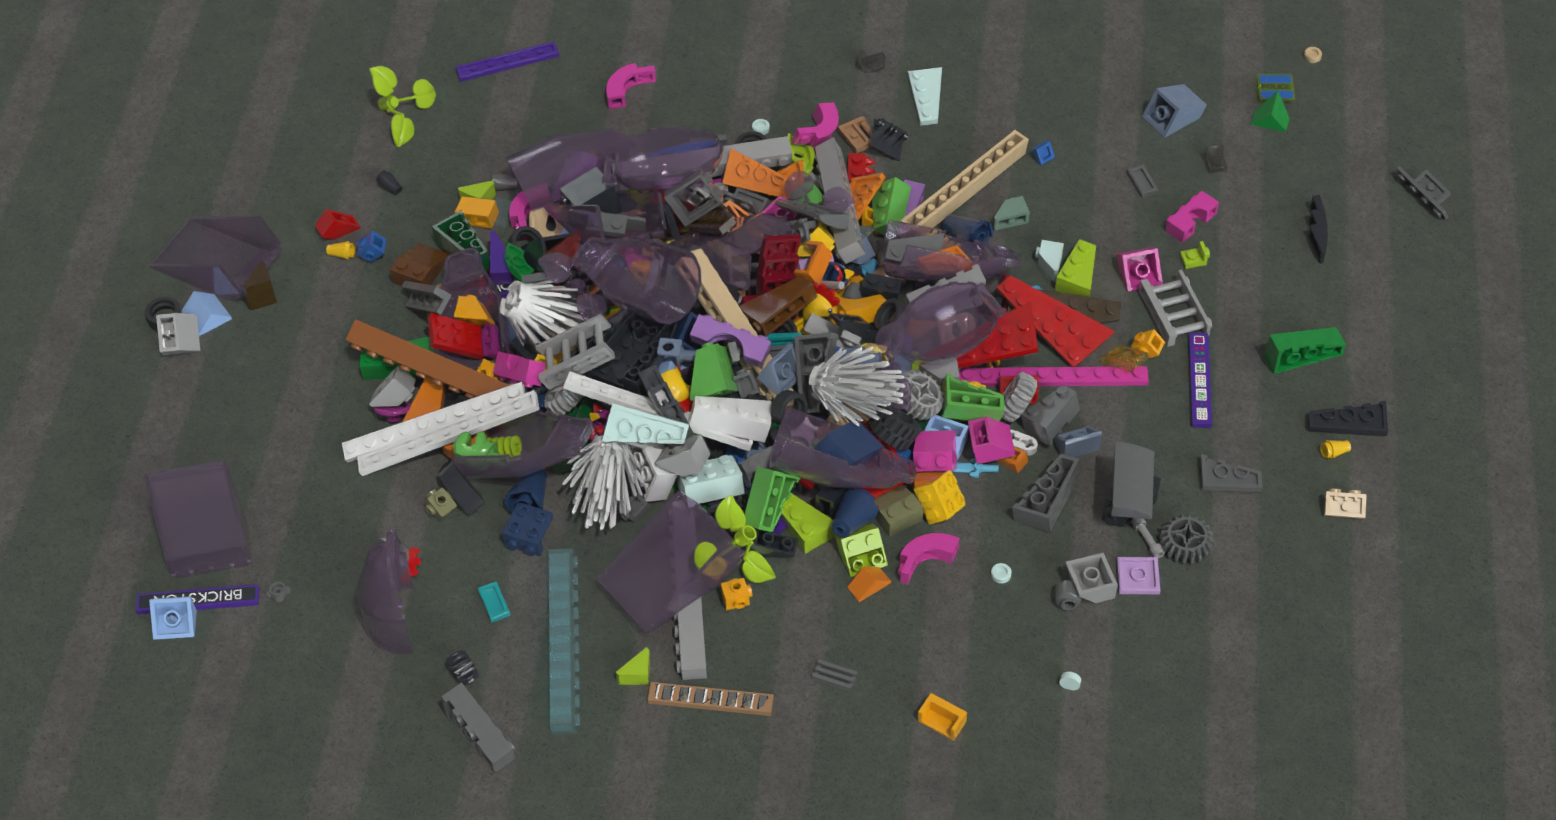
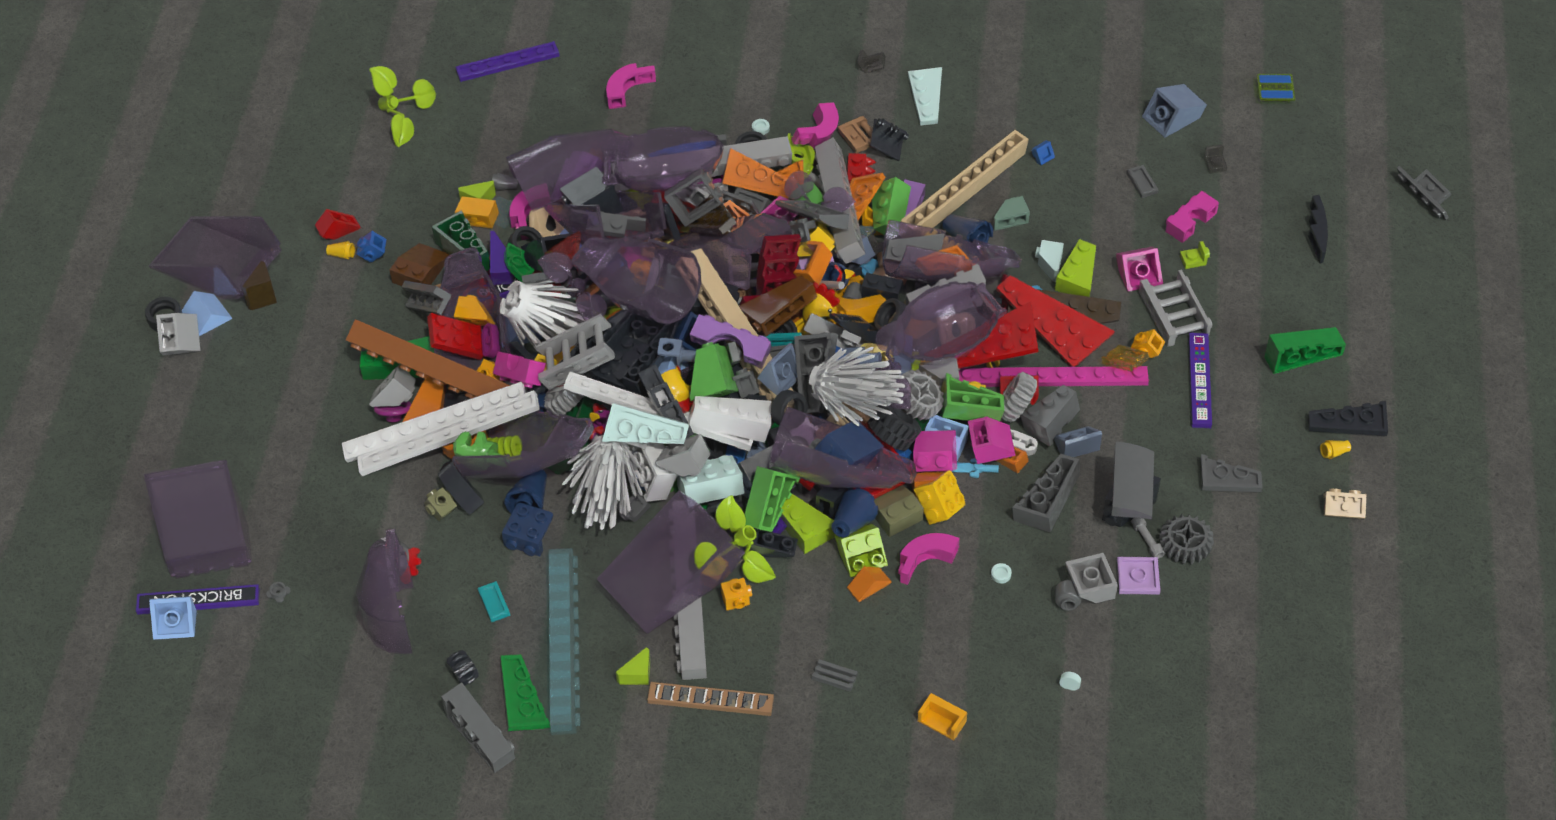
black cone [376,170,403,195] -> none
green slope [1251,90,1289,132] -> none
tan tile [1304,47,1322,63] -> none
none -> green wing [500,654,550,731]

